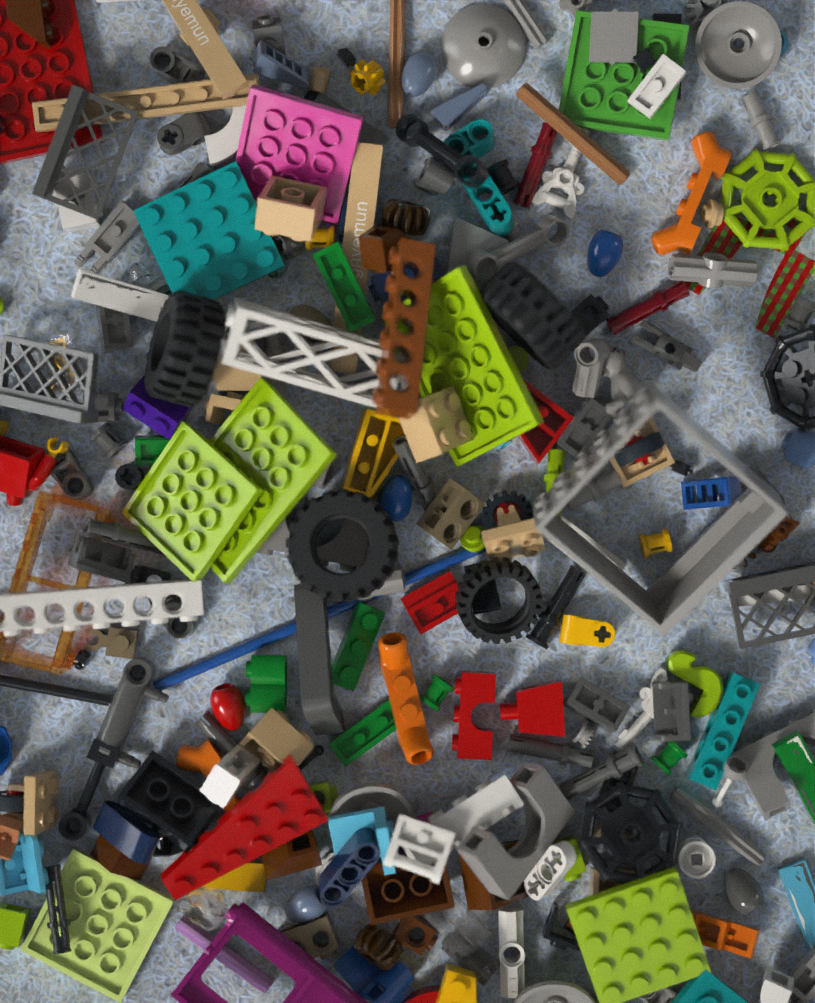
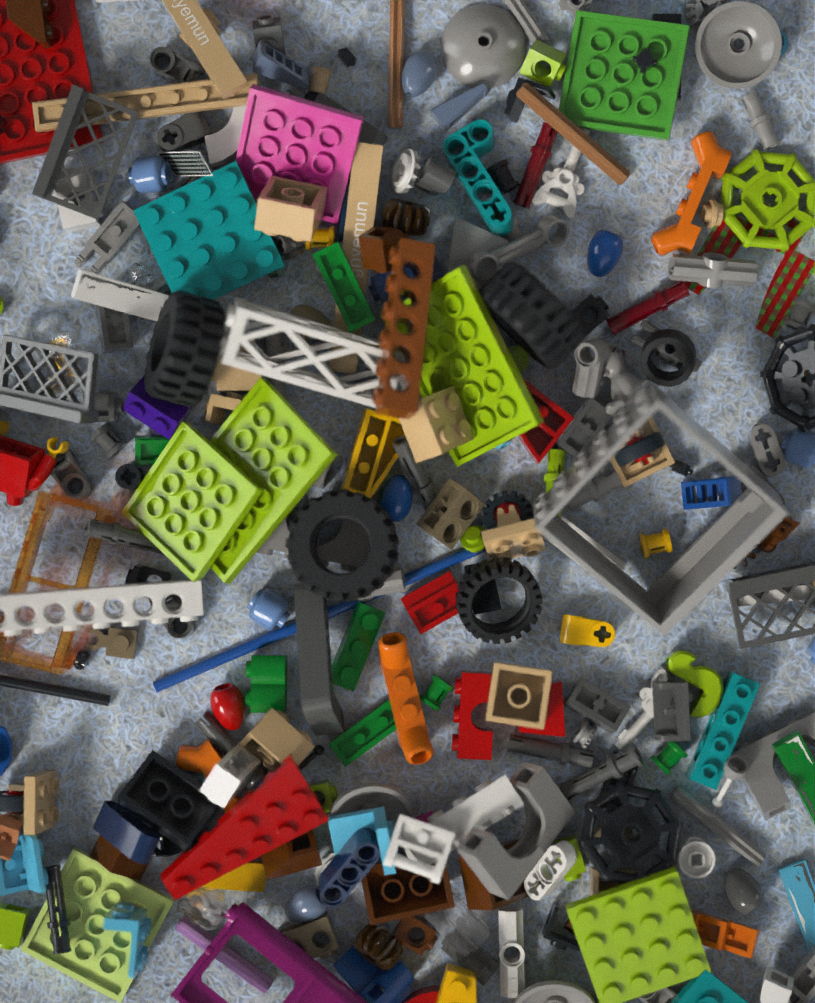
dark grey piece [58,657,169,841] -> none
dark grey hinge [68,535,135,583] -> none
yellow gear [349,59,386,96] -> none
black piece [396,114,488,189] -> none
black pin [525,565,587,650] -> none
light grey piece [589,9,639,66] -> none
white plate [627,54,686,120] -> none
none -> medium azure bracket [103,902,151,978]
none -> medium blue head [128,156,172,193]
none -> sticker [156,151,213,176]
none -> medium blue head [247,588,291,631]
none -> white gear [390,149,421,194]
none -> tan brick [485,661,552,730]
none -> black bracket [504,77,556,123]
none -> lime brick [519,39,567,87]
none -> black tyre [640,329,696,387]
none -> light grey beam [748,424,785,477]

